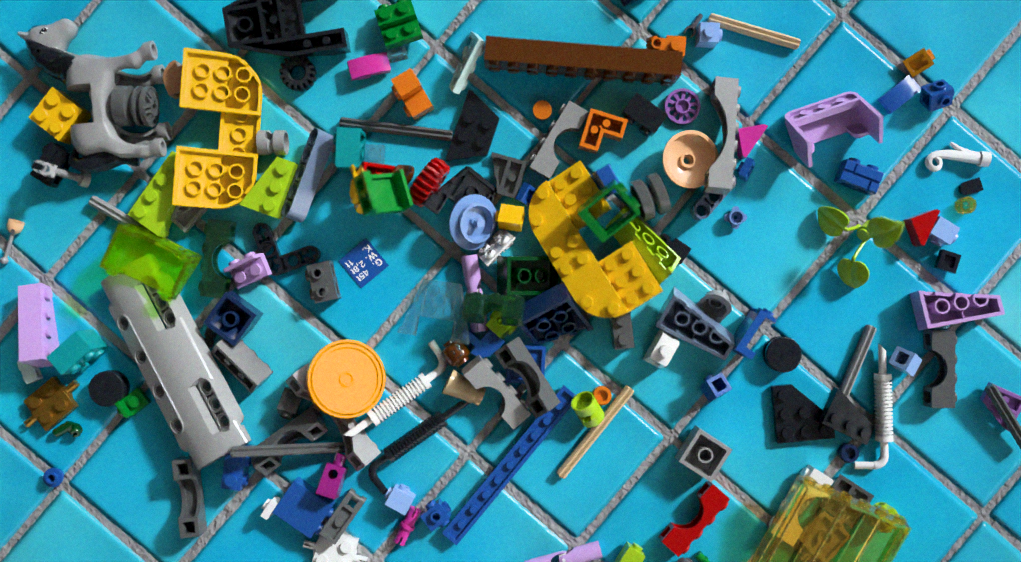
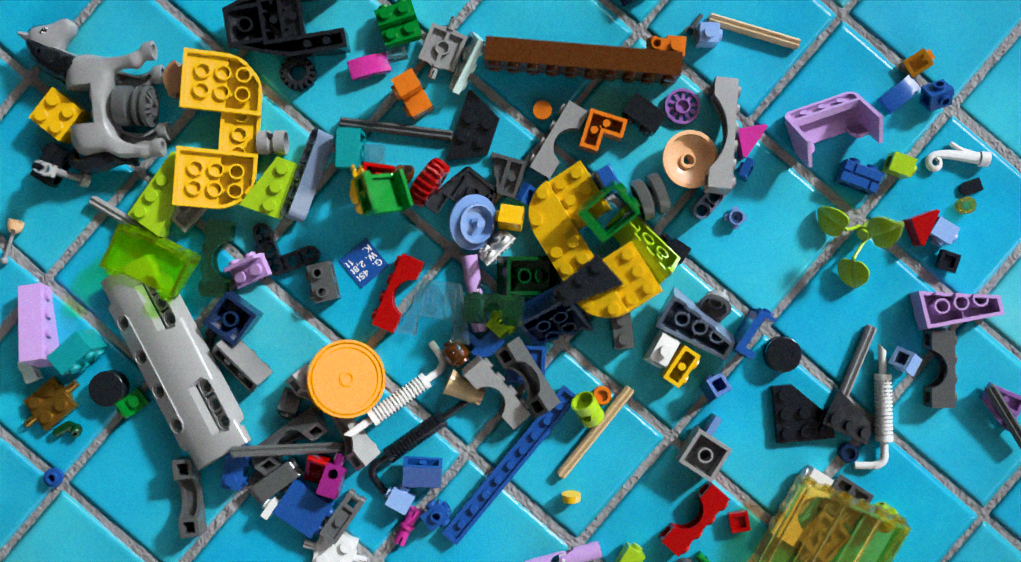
none -> dark grey beam [248,457,304,505]
none -> red slope [304,454,332,484]
none -> red arch [371,253,425,333]
none -> blue brick [402,456,442,489]
none -> light grey plate [418,16,468,80]
none -> black wing [552,254,623,308]
none -> yellow tile [561,490,581,504]
none -> yellow brick [660,344,701,388]
none -> medium blue tile [702,413,722,436]
none -> red plate [727,510,751,533]
none -> lime brick [881,151,918,180]

